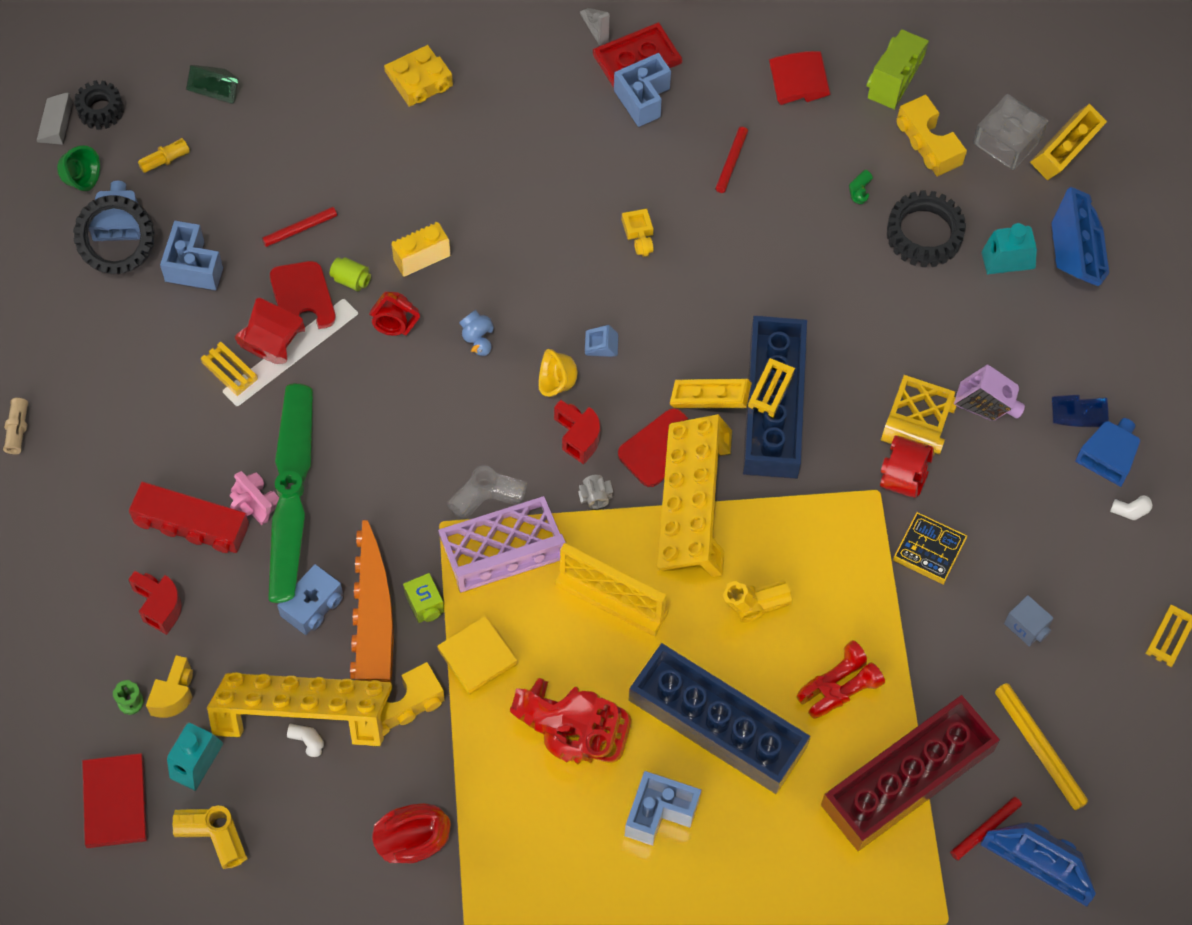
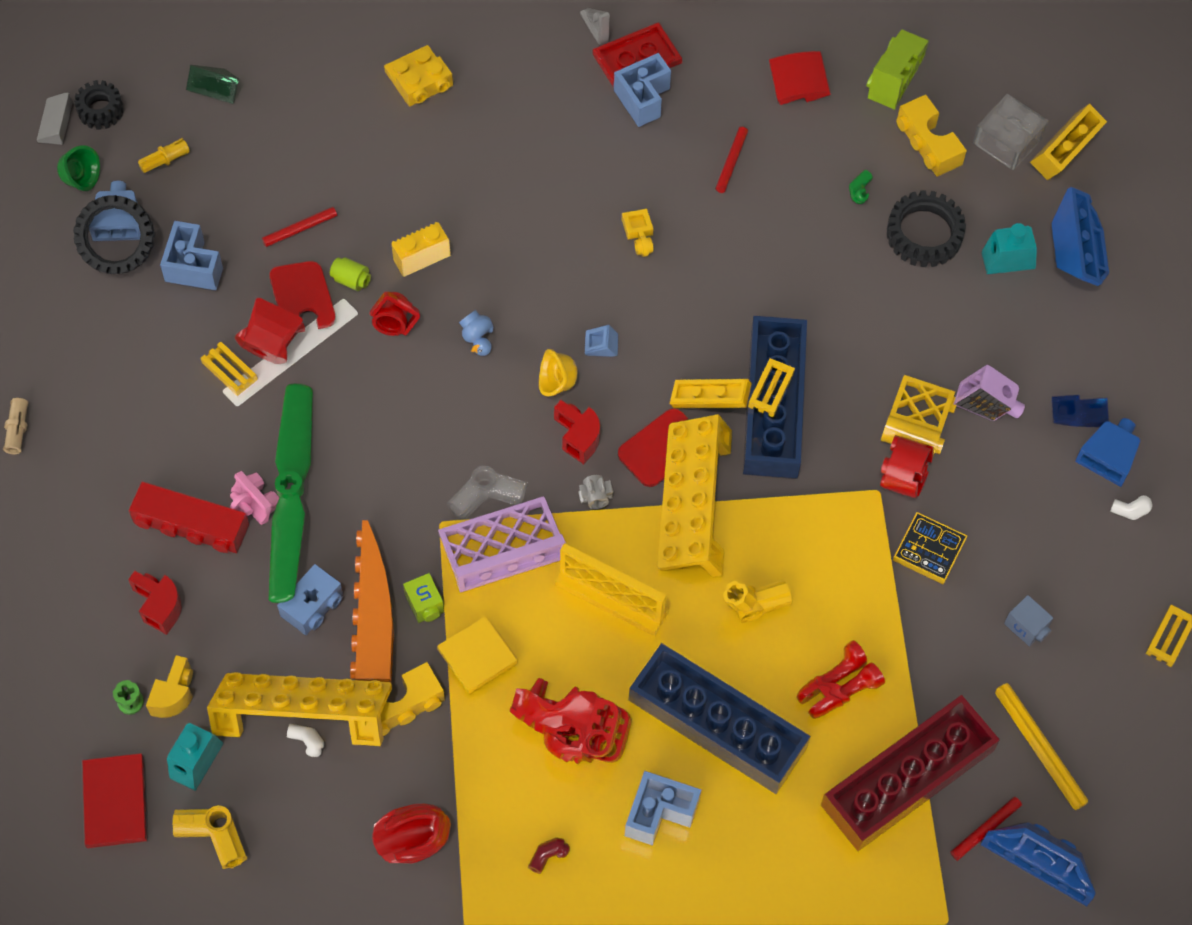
none -> dark red arm [528,837,570,874]

